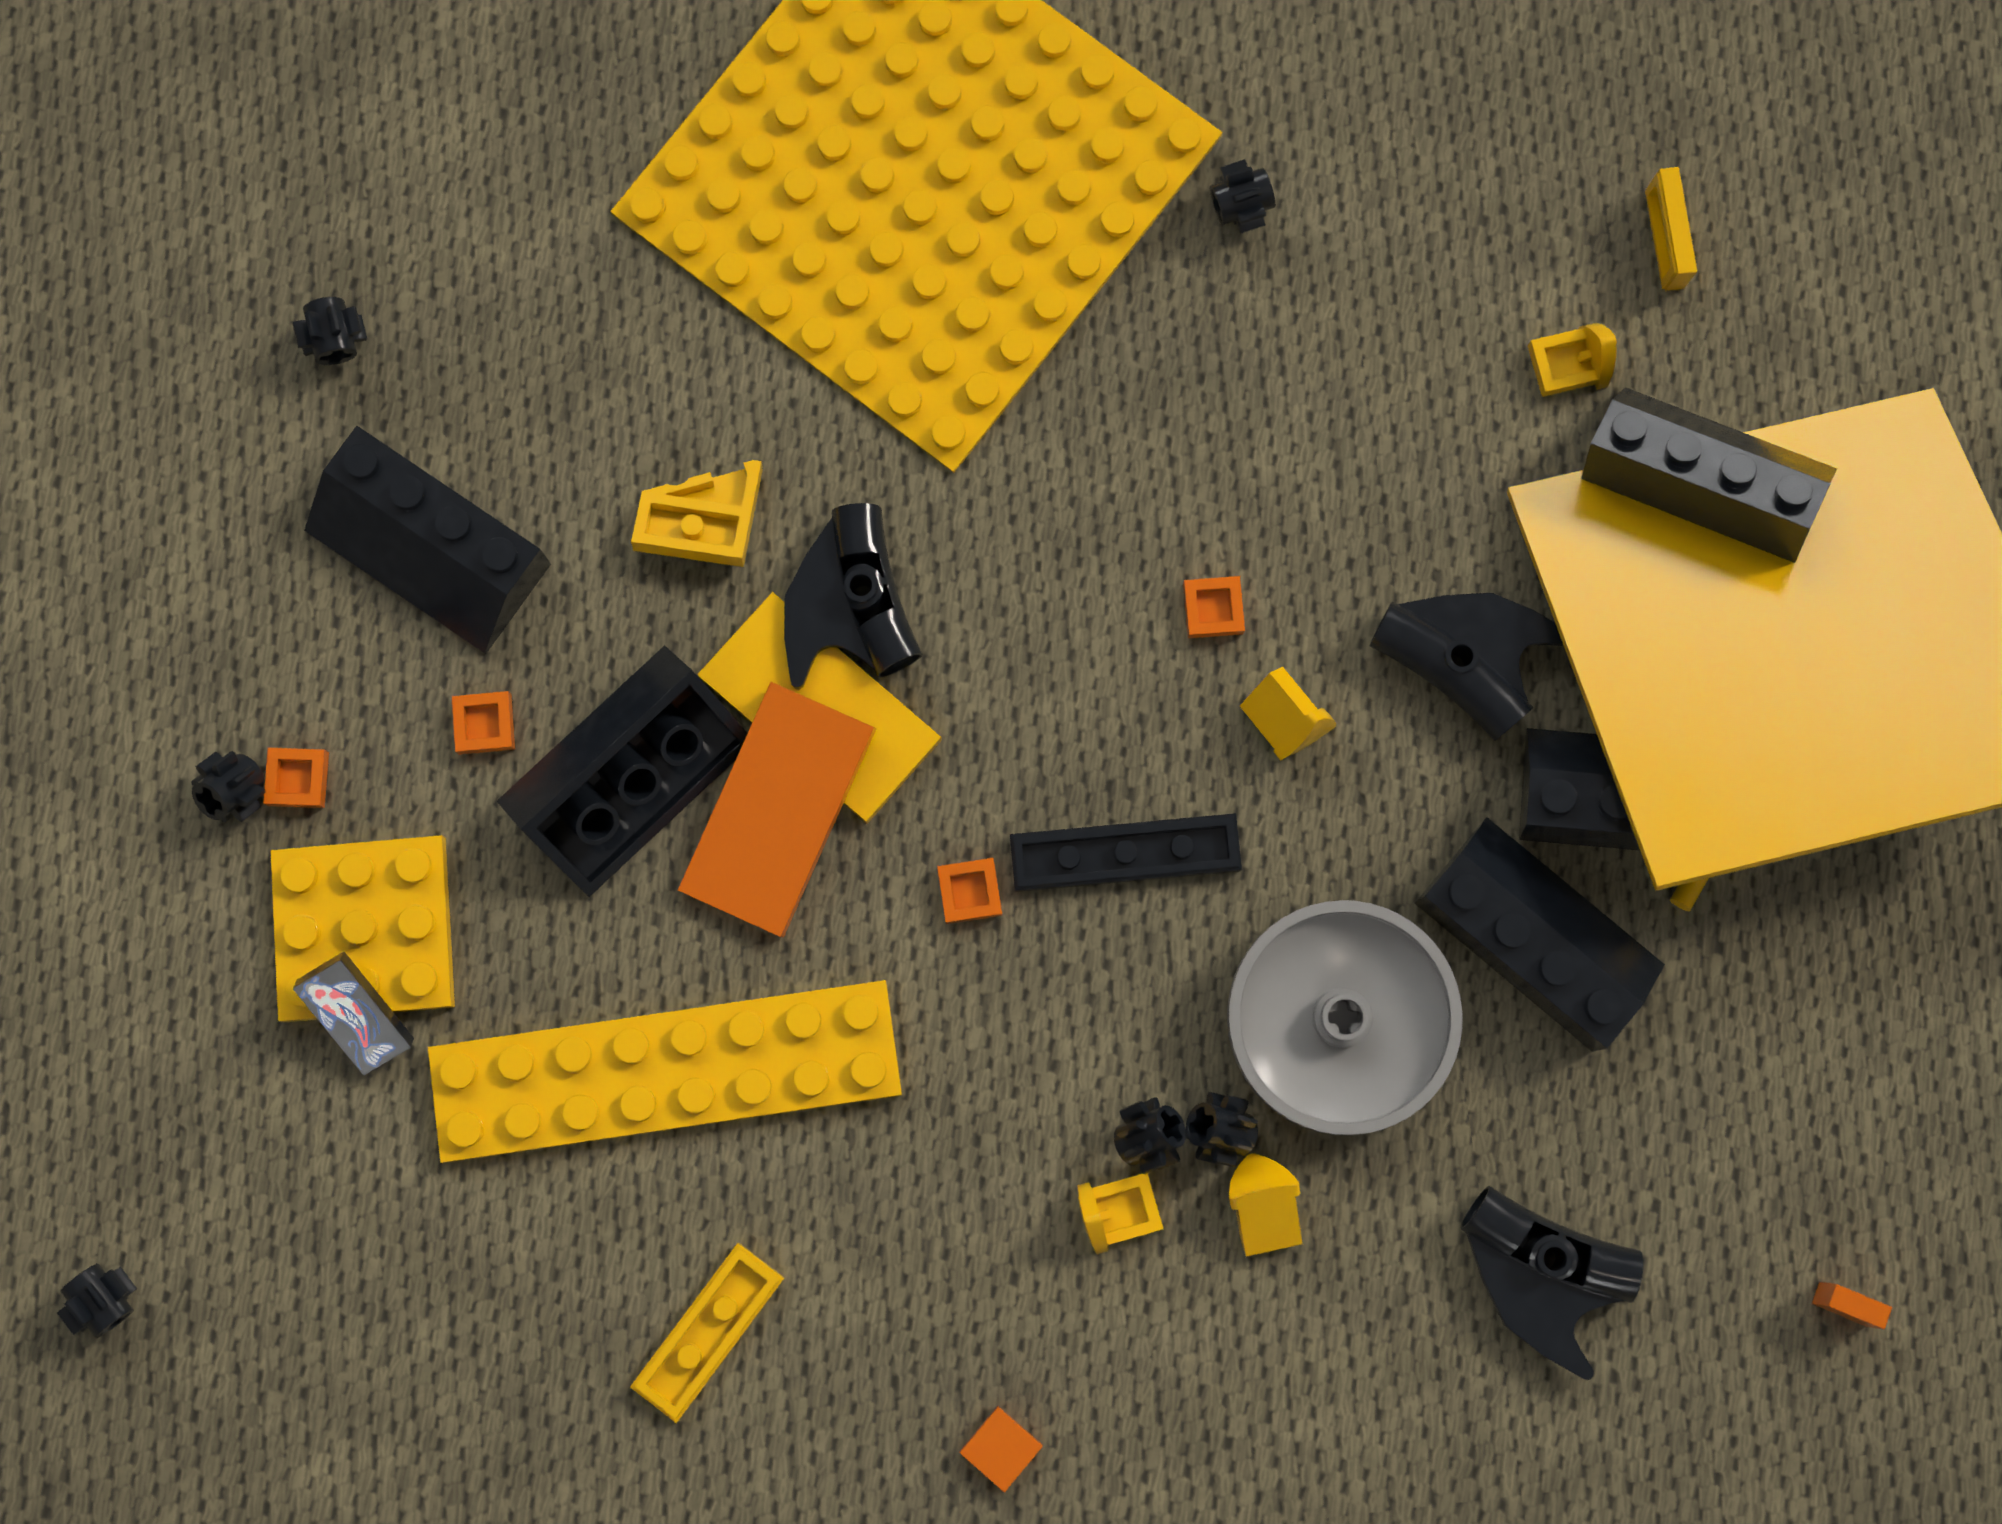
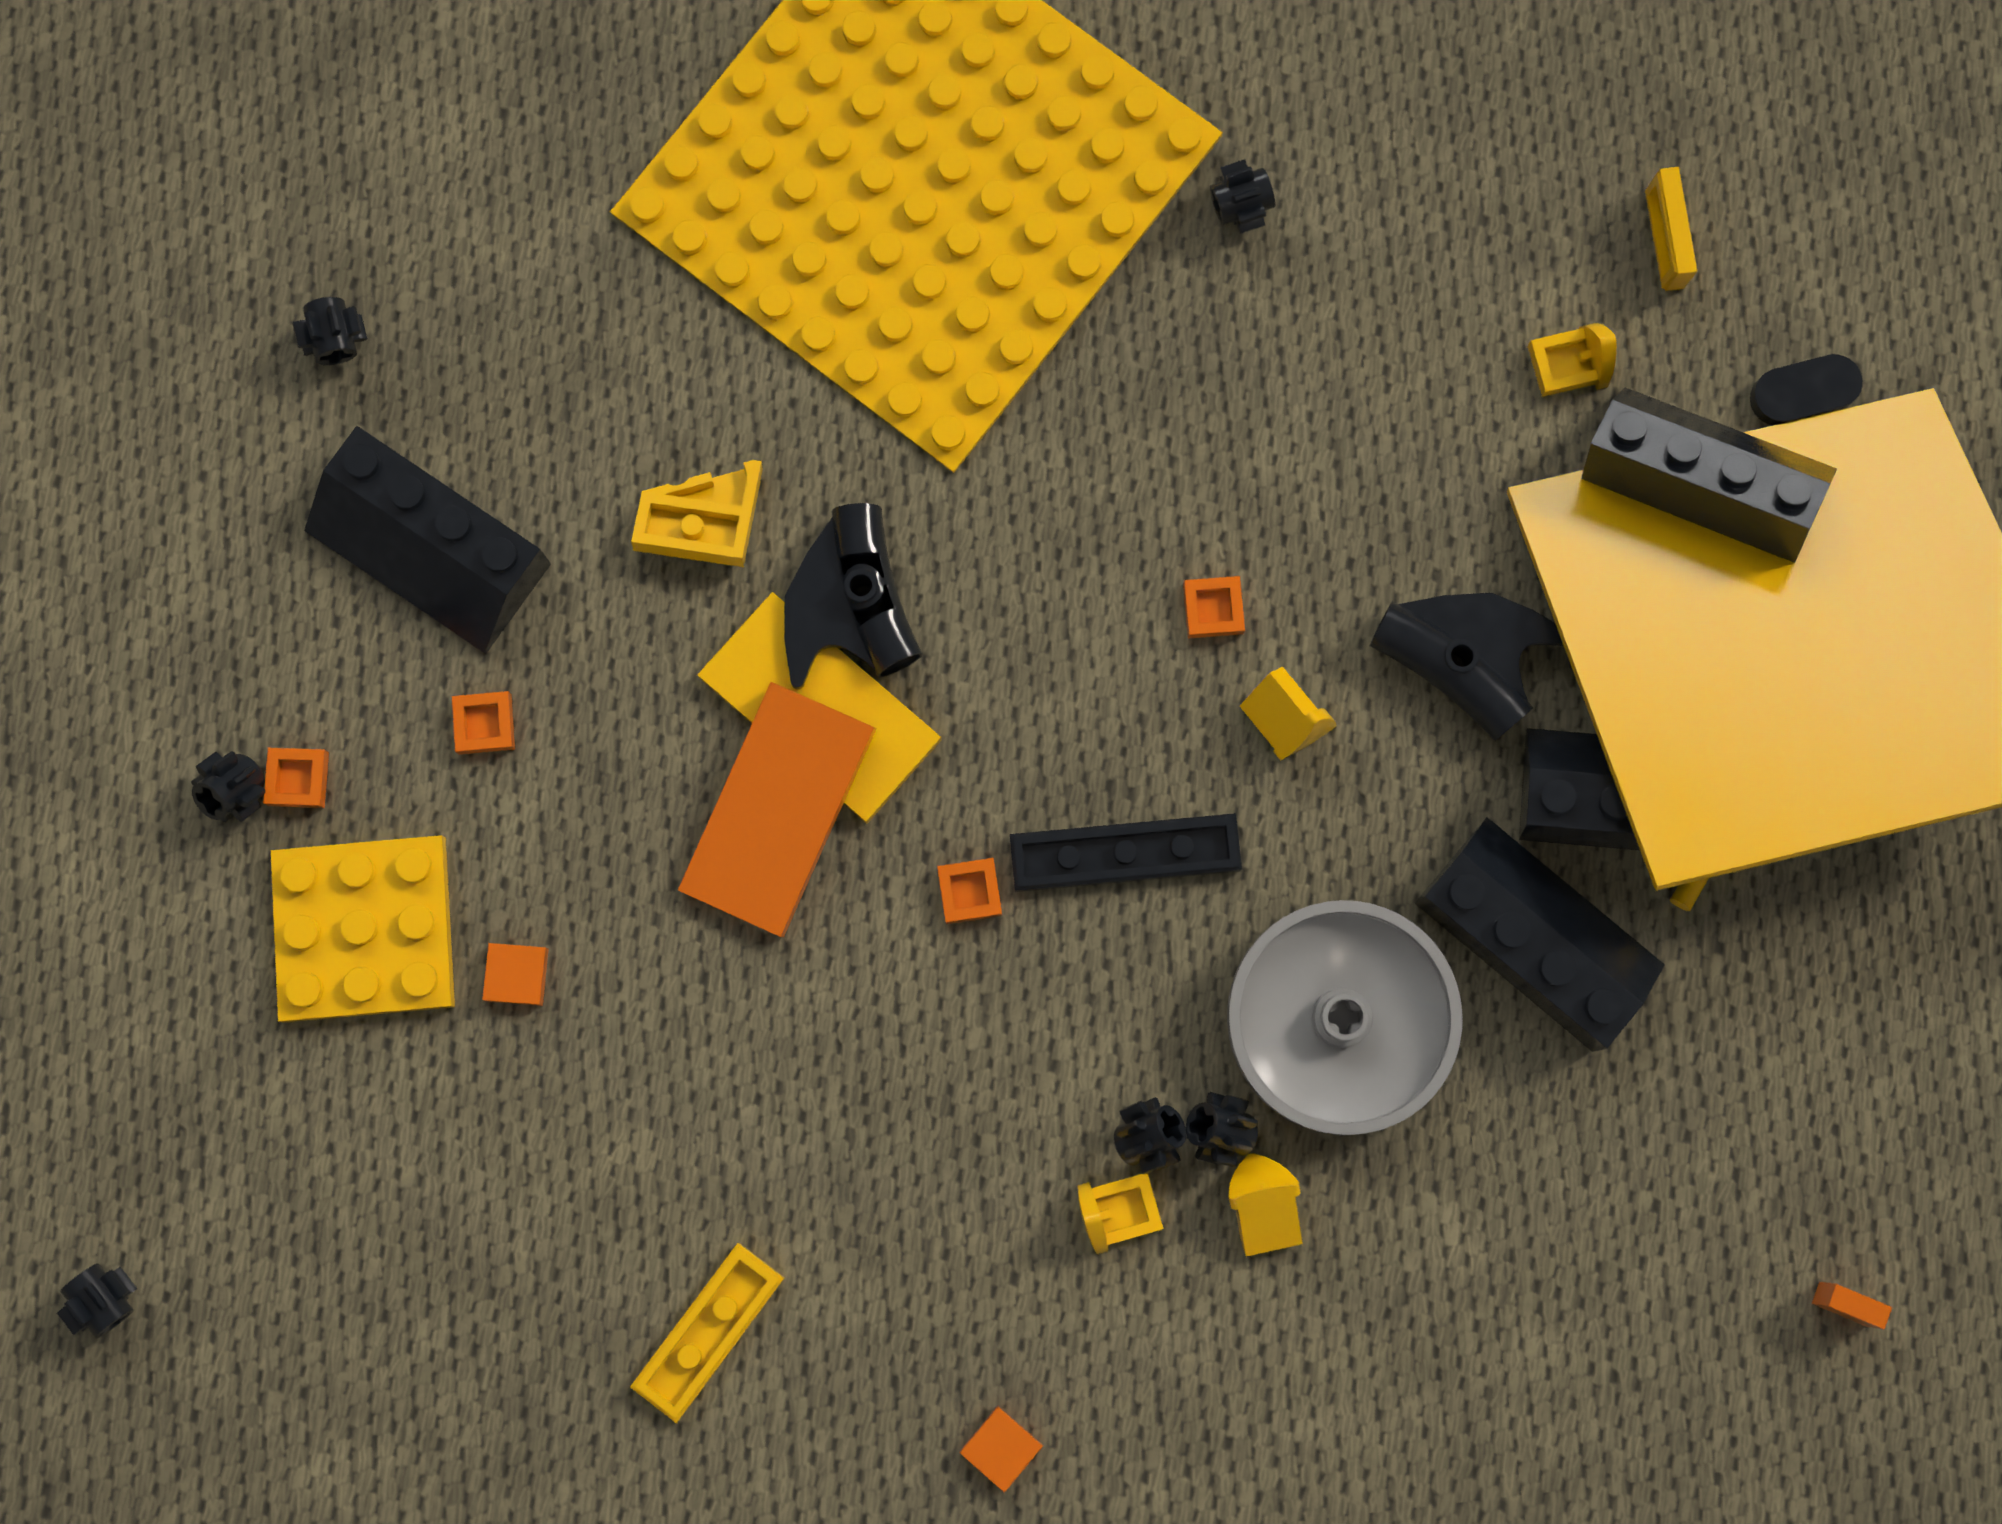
tile [293,951,414,1075] -> none
yellow plate [428,980,902,1163] -> none
black slope [497,645,747,897] -> none
black pin [1460,1186,1643,1380] -> none
none -> orange tile [482,943,549,1006]
none -> black tile [1750,354,1863,426]

